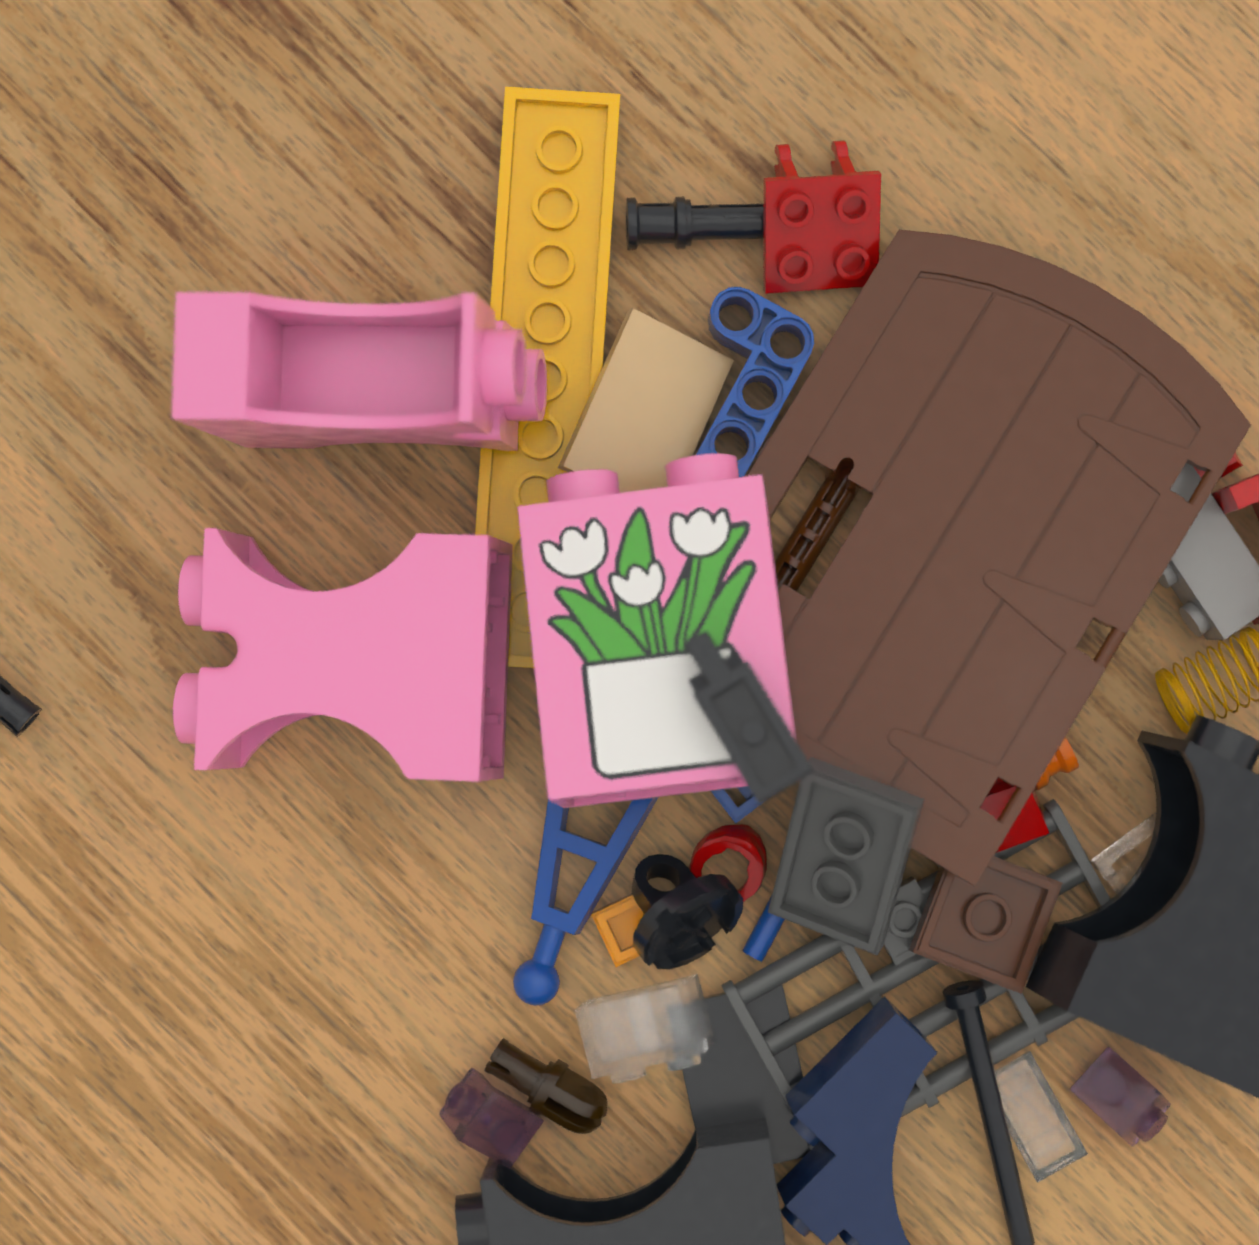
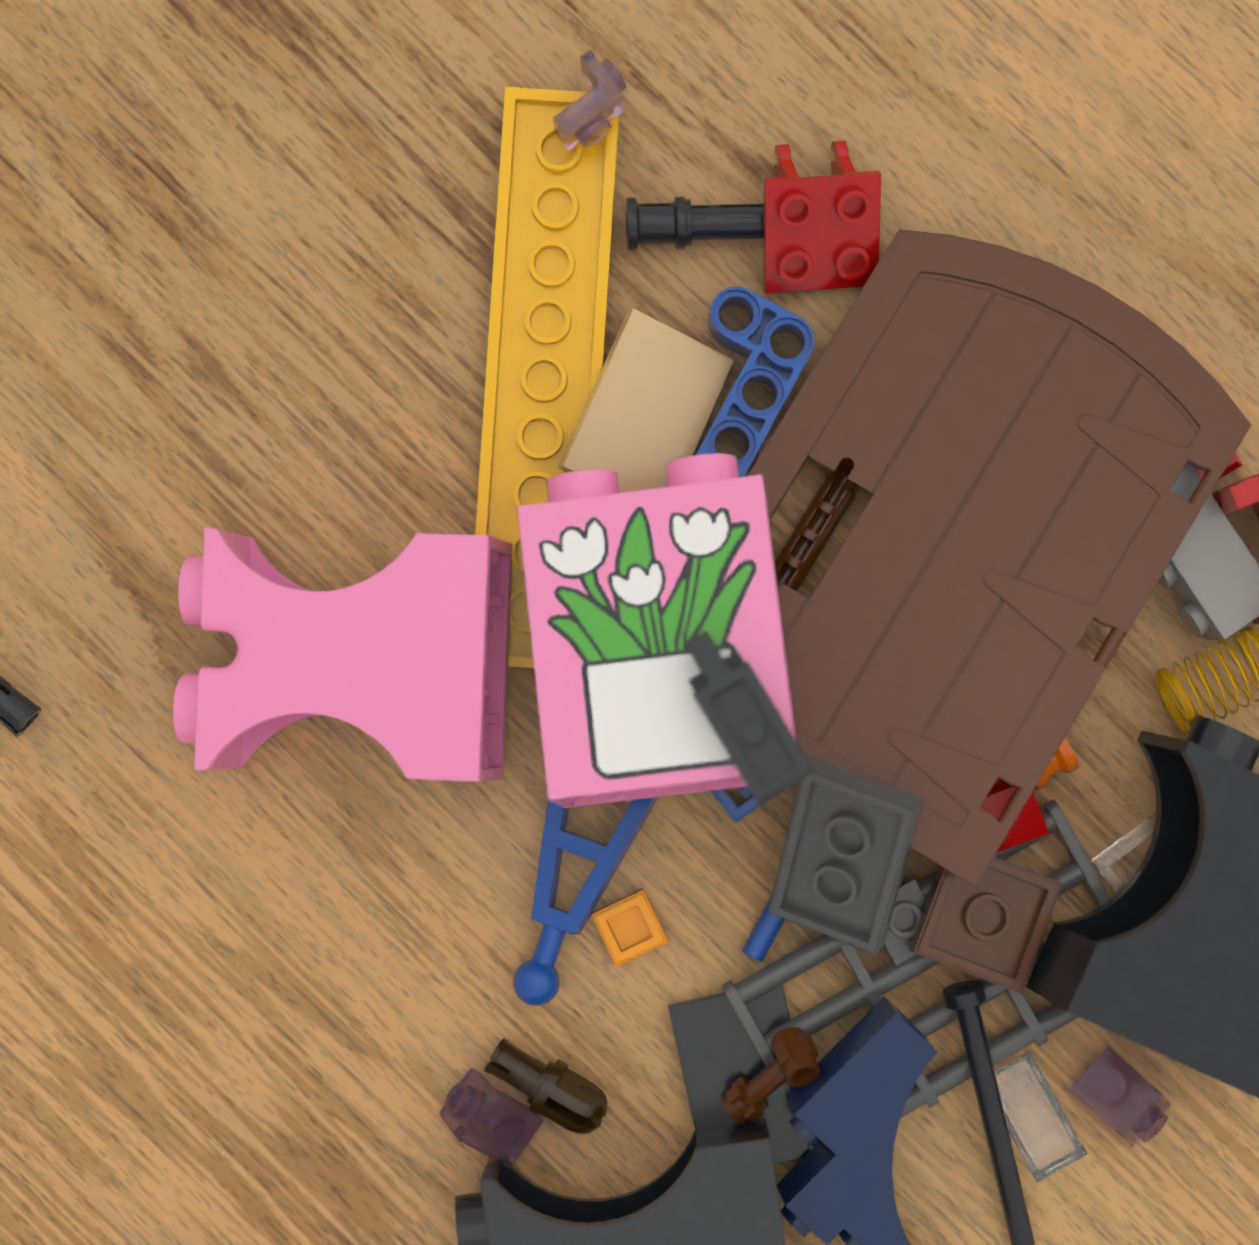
bright pink brick [172,292,547,451] -> none
clear brick [575,974,716,1084] -> none
black tile [632,854,743,970] -> none
red piece [689,824,767,902] -> none
none -> bracket [553,50,627,151]
none -> reddish brown bar [722,1027,820,1125]

